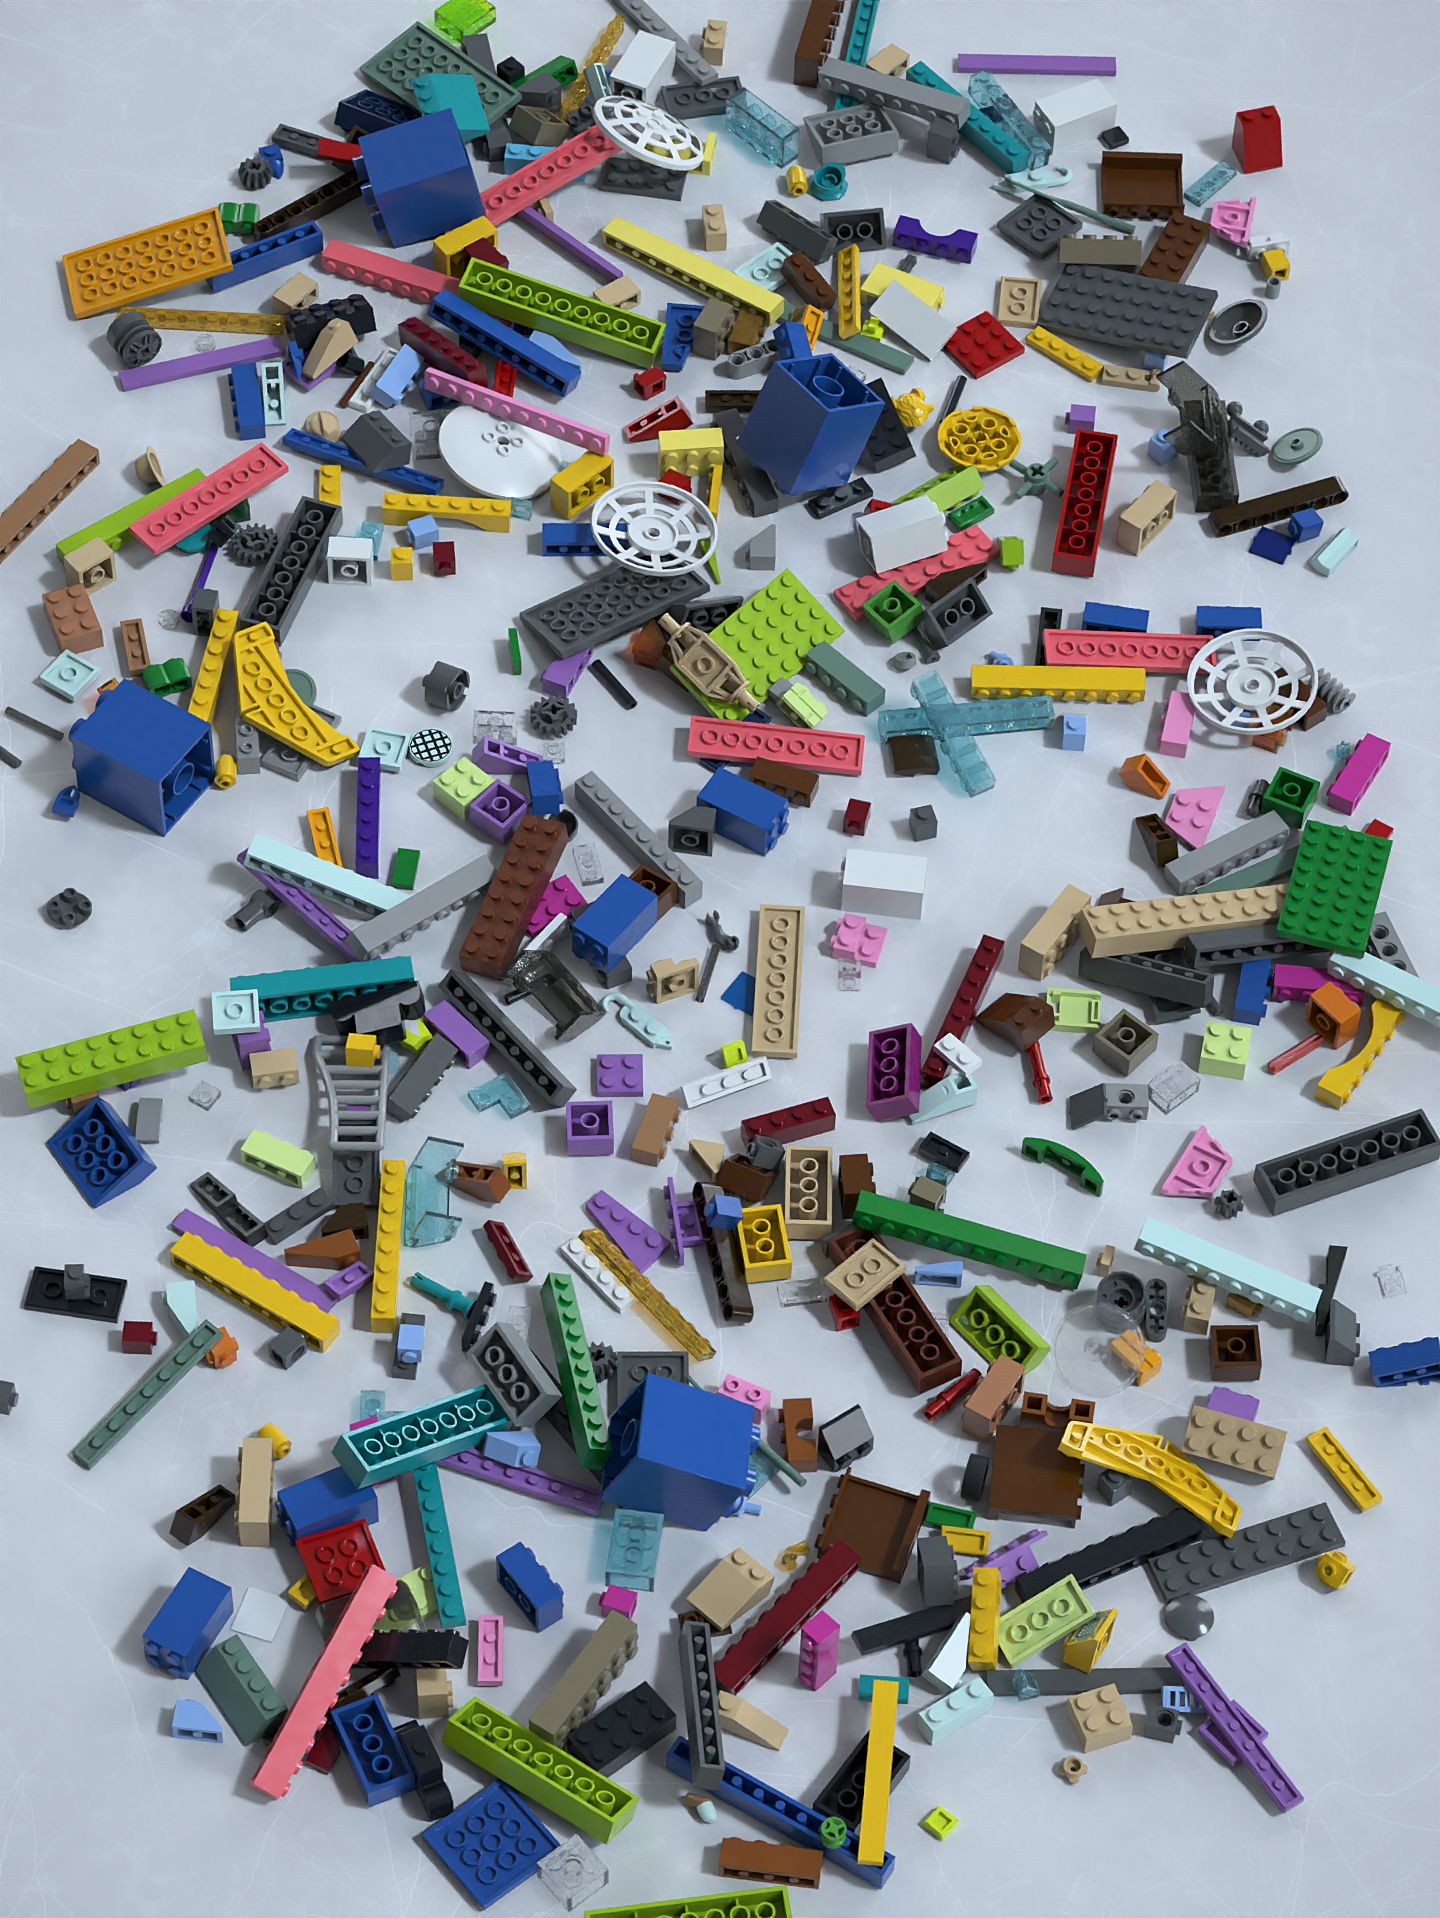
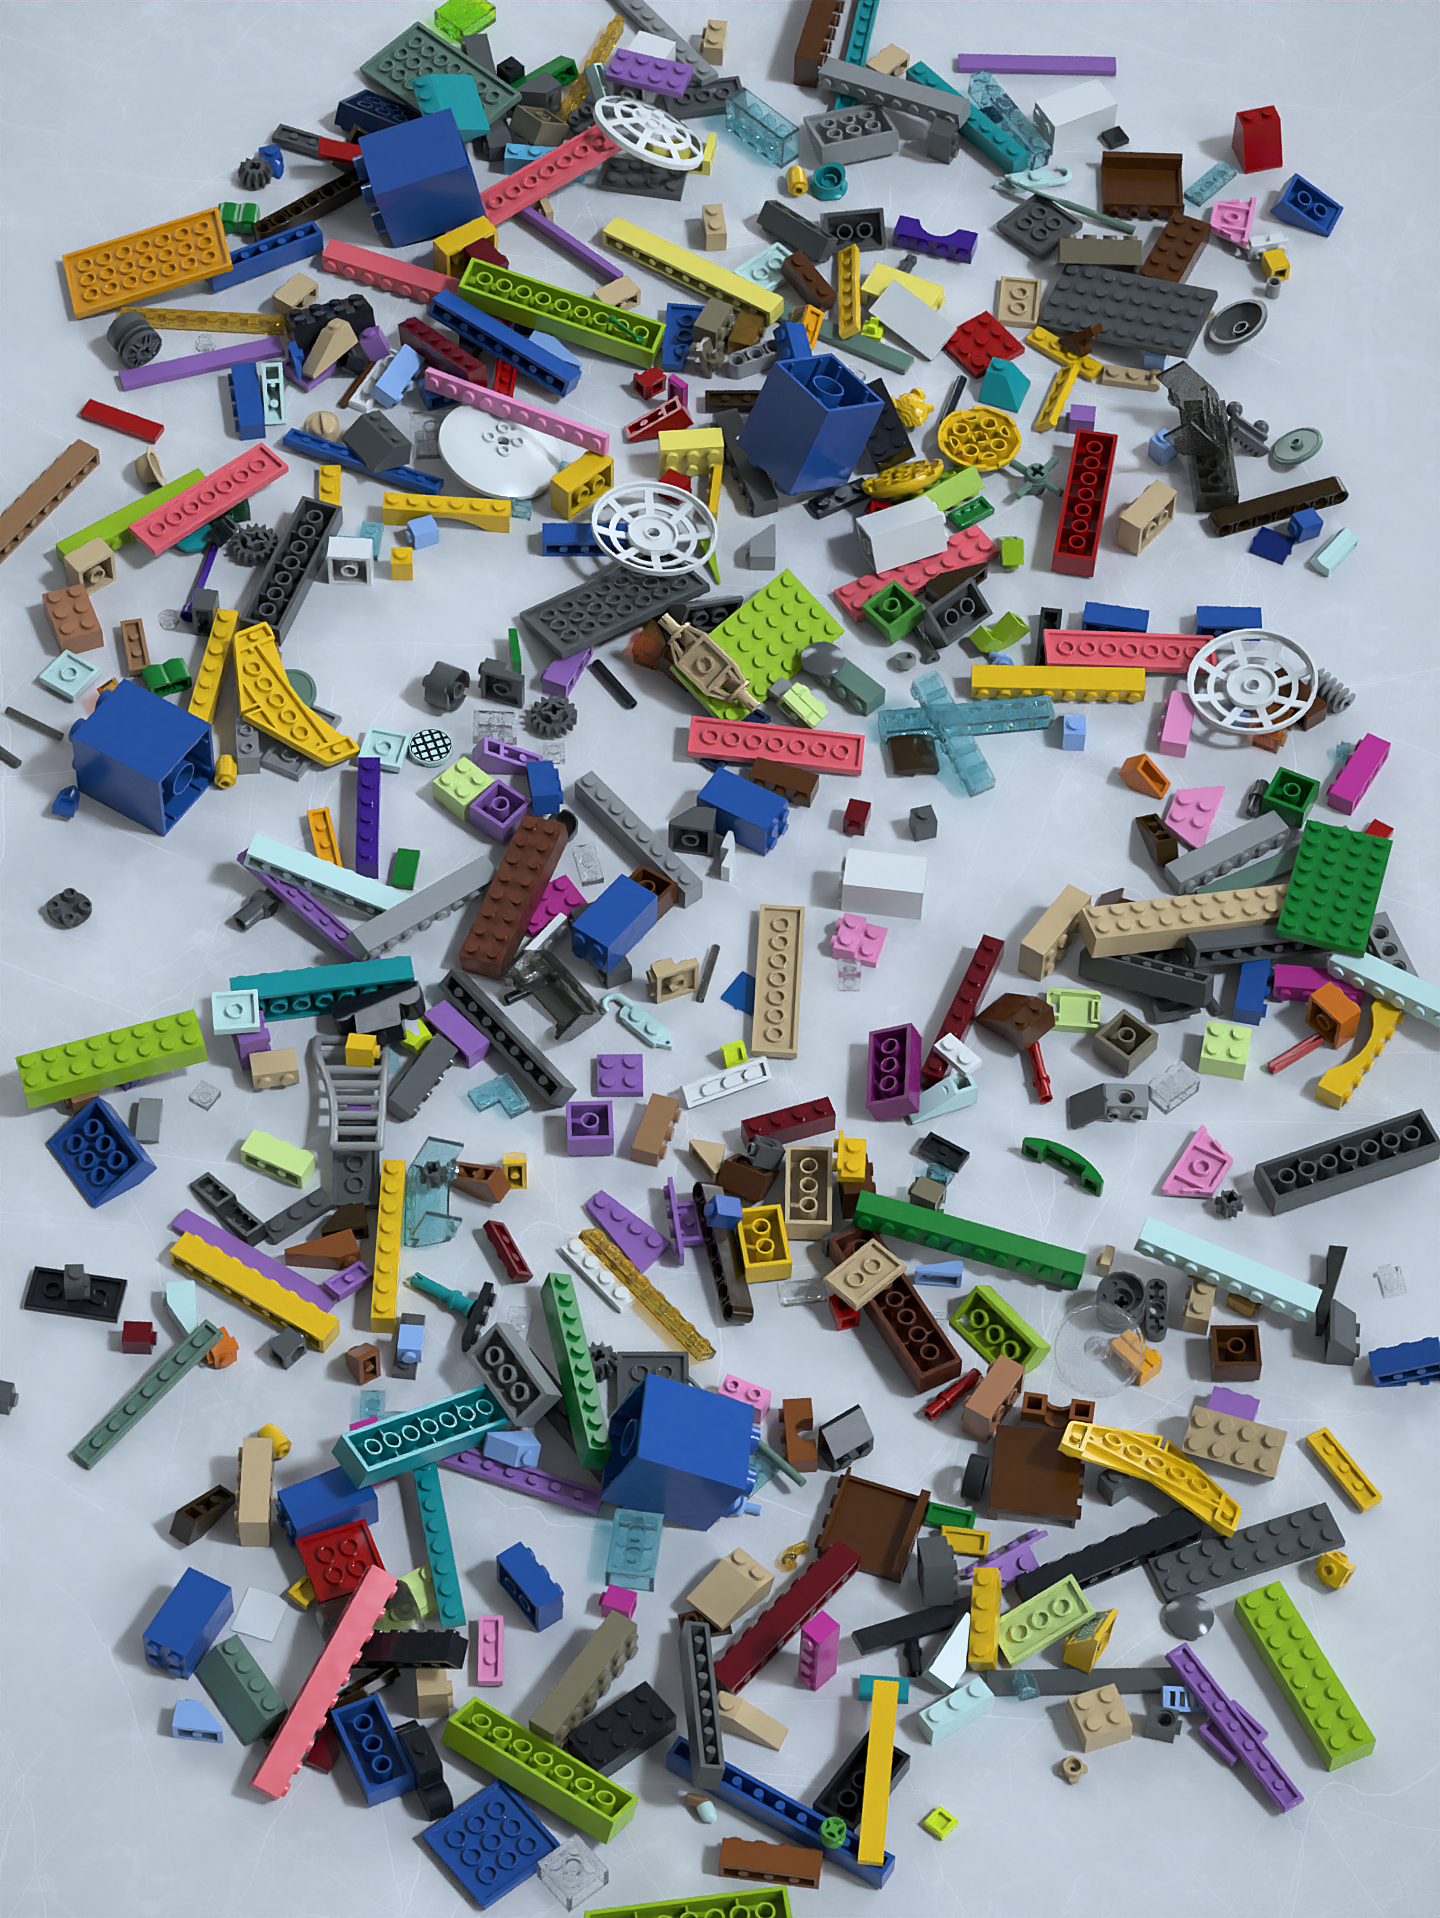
dark red brick [433,541,456,576] -> none
dark grey arm [705,910,739,951] -> none
none -> red tile [80,399,165,444]
none -> dark orange slope [345,1343,381,1386]
none -> medium lavender brick [360,325,390,362]
none -> dark grey gear [419,1160,448,1190]
none -> dark grey plate [478,657,525,709]
none -> medium lavender plate [605,48,694,99]
none -> green hinge [608,315,644,344]
none -> dark pink tile [667,374,688,409]
none -> dark tan hips [689,337,725,379]
none -> white slope [720,830,735,882]
none -> dark grey dish [801,642,844,679]
none -> yellow bracket [832,1130,867,1183]
none -> yellow brick [862,459,944,501]
none -> lime brick [969,611,1031,653]
none -> teal slope [978,357,1031,414]
none -> yellow plate [1034,363,1080,432]
none -> reddish brown slope [1058,323,1103,357]
none -> lime brick [1233,1580,1376,1772]
none -> blue slope [1269,173,1344,237]

